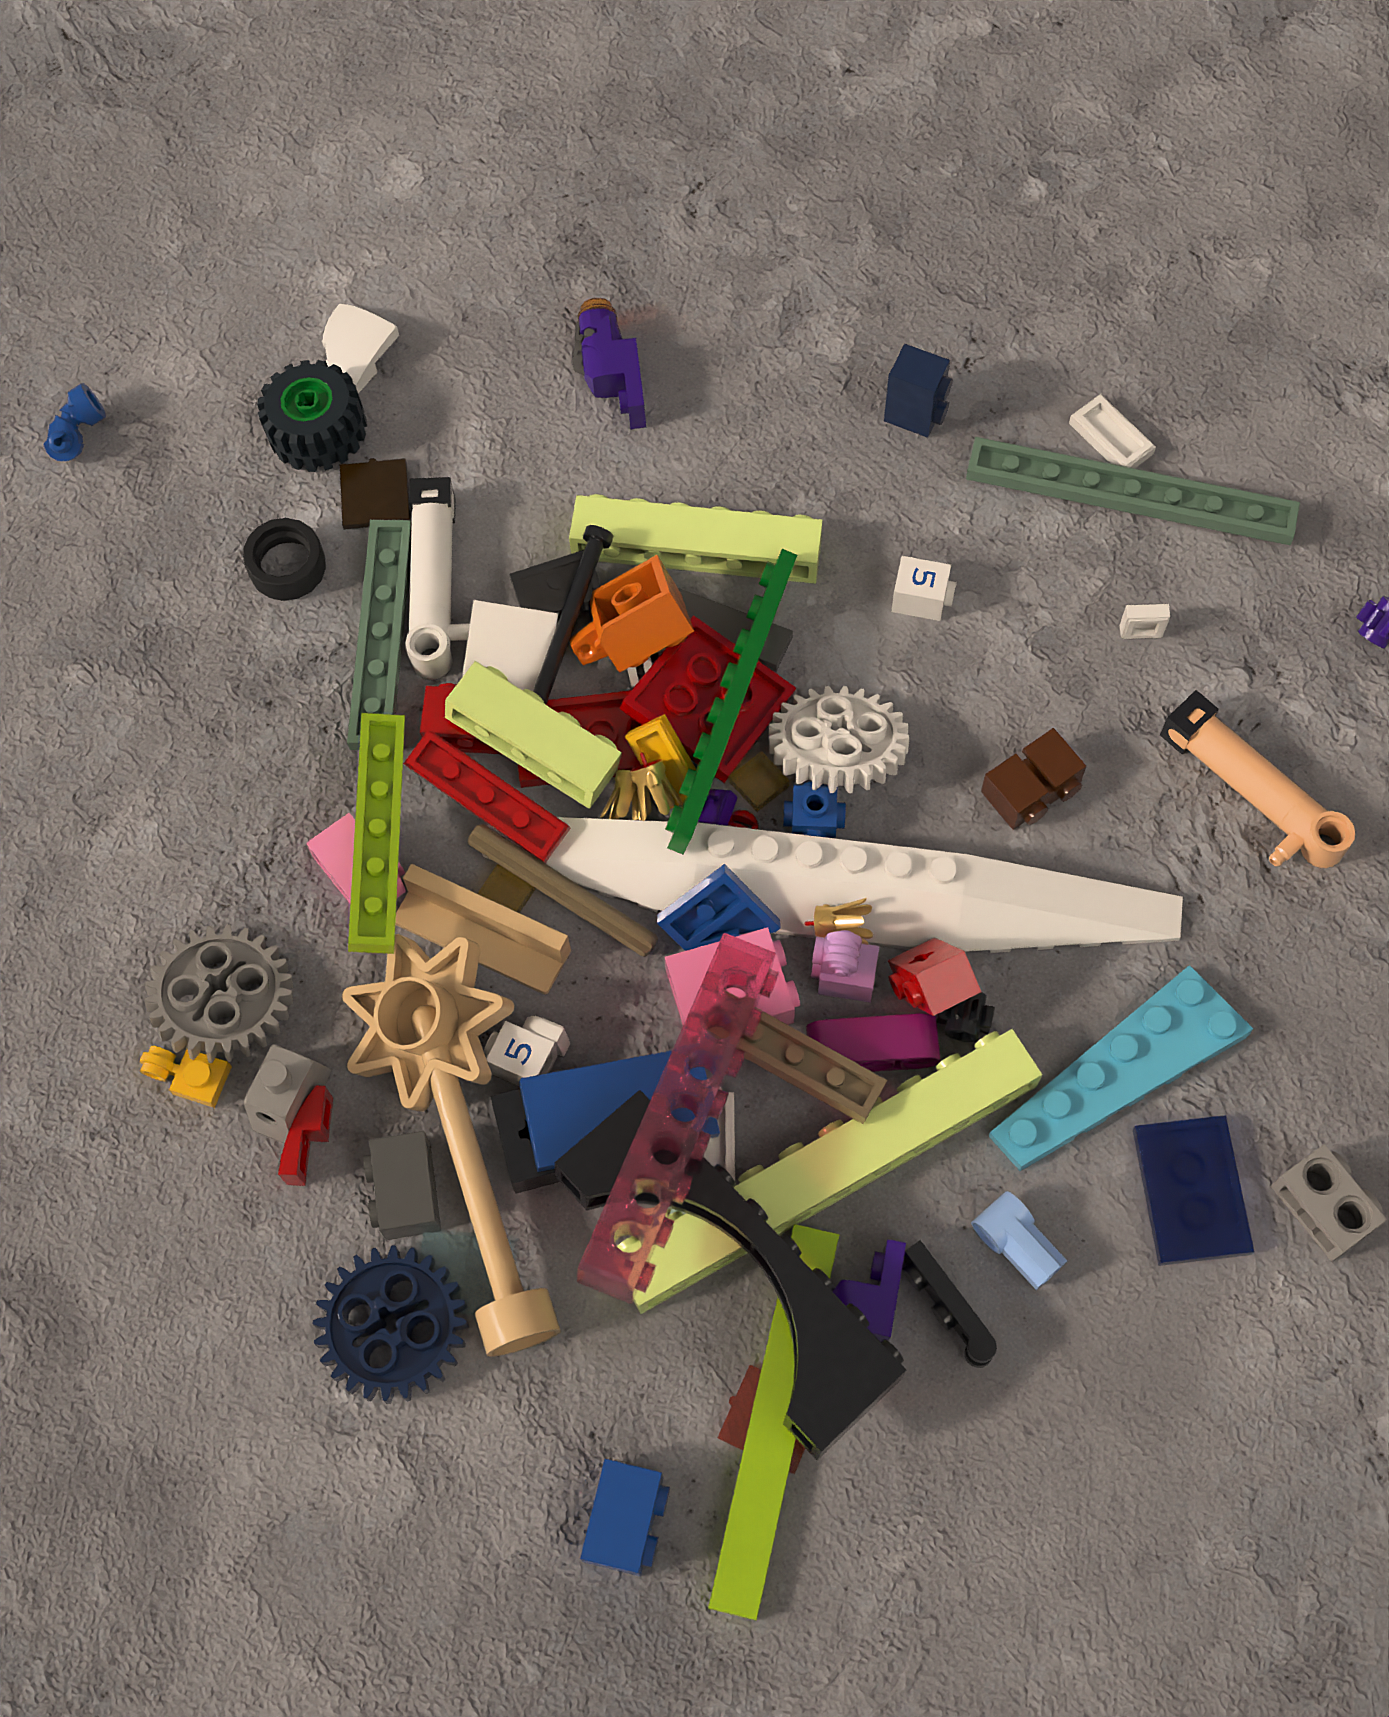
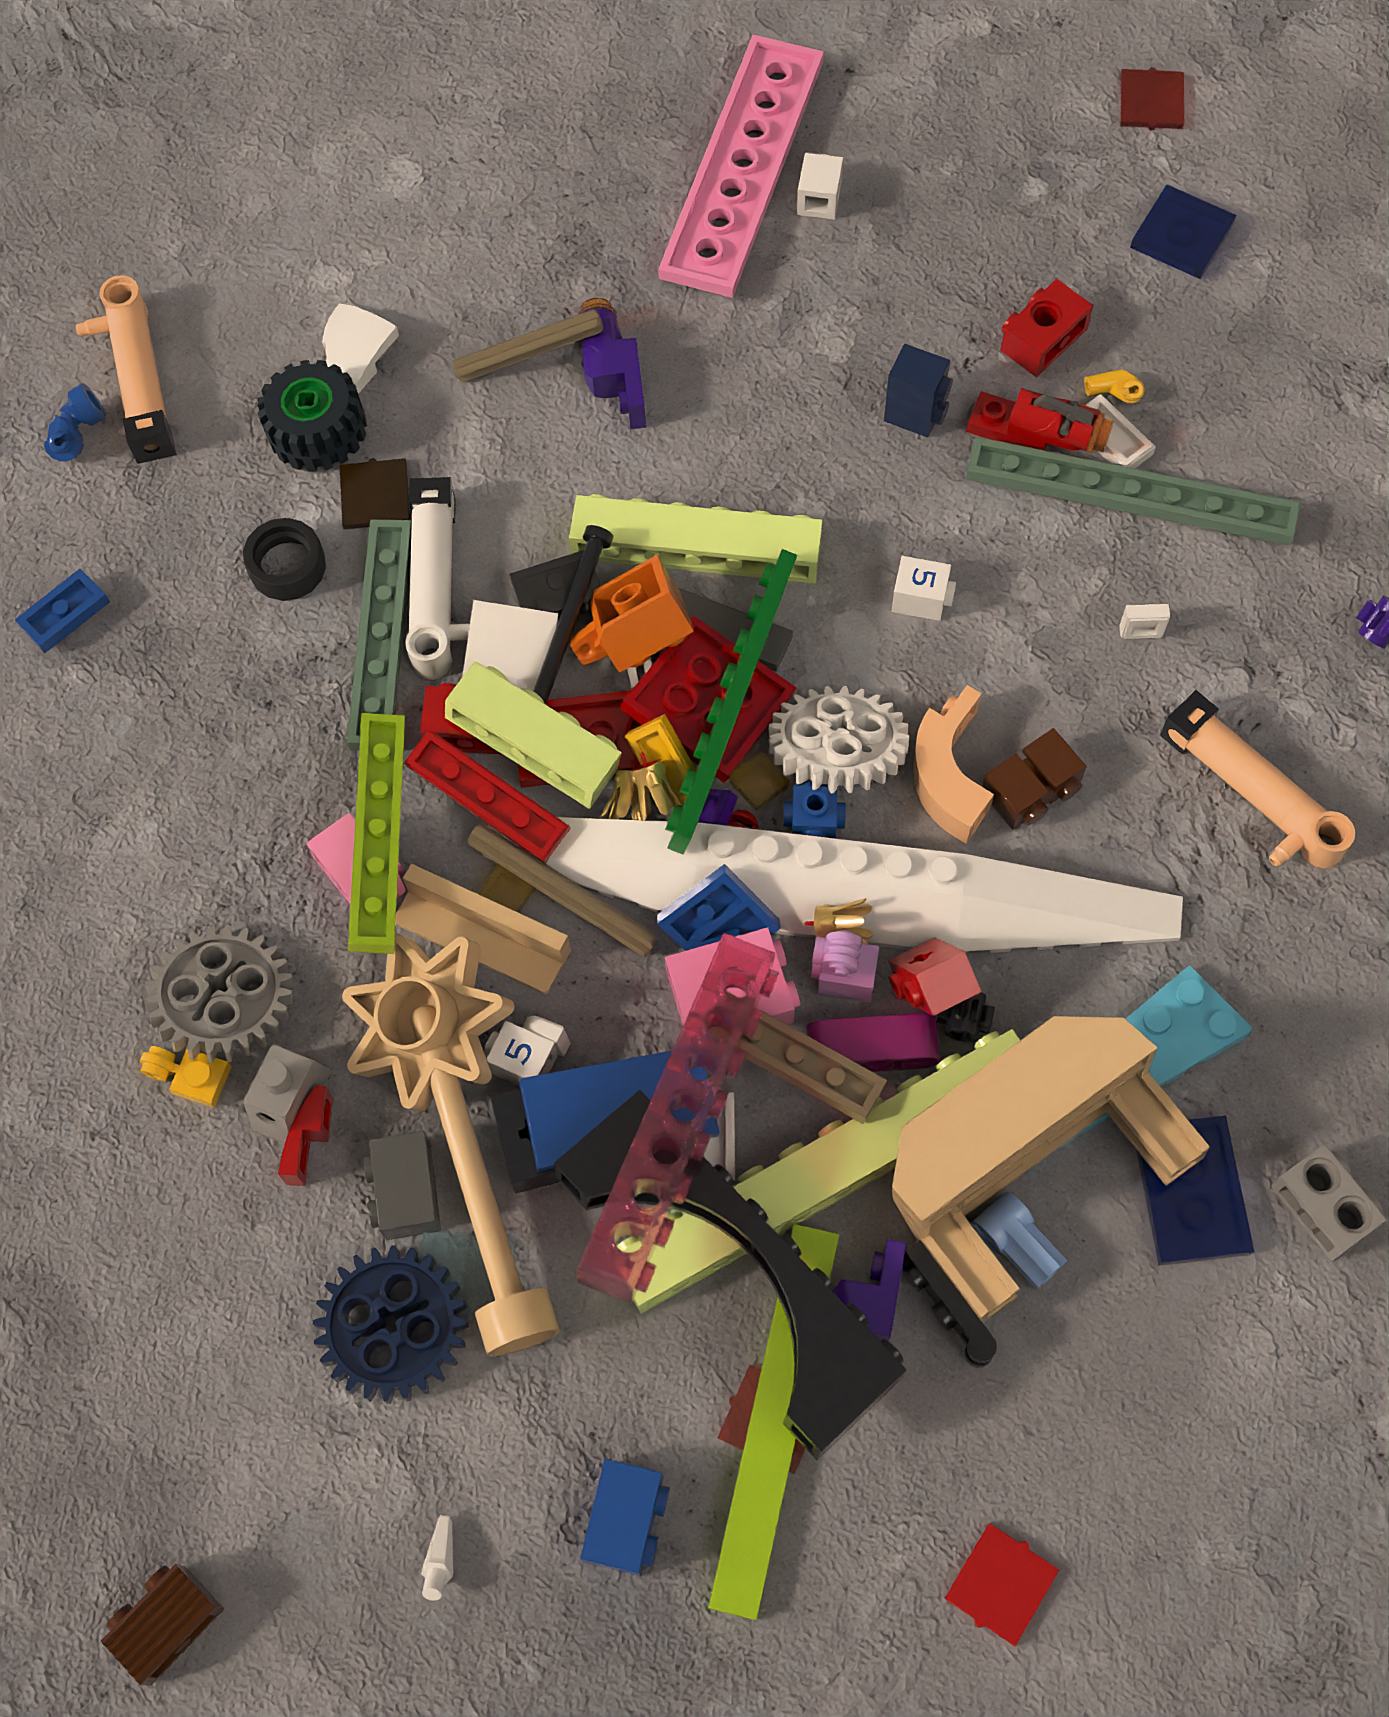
none -> blue plate [14,568,110,653]
none -> light nougat piece [75,275,177,464]
none -> reddish brown brick [101,1564,224,1686]
none -> white bar [421,1515,453,1601]
none -> dark tan axle [453,309,603,382]
none -> bright pink plate [658,34,824,298]
none -> white brick [797,153,843,220]
none -> tan wedge [892,1016,1210,1323]
none -> light nougat arch [912,685,994,844]
none -> red piece [944,1523,1059,1647]
none -> red plate [966,388,1114,453]
none -> red brick [1000,279,1093,378]
none -> yellow arm [1084,369,1145,403]
none -> clear red piece [1120,67,1184,131]
none -> clear blue tile [1130,184,1237,279]

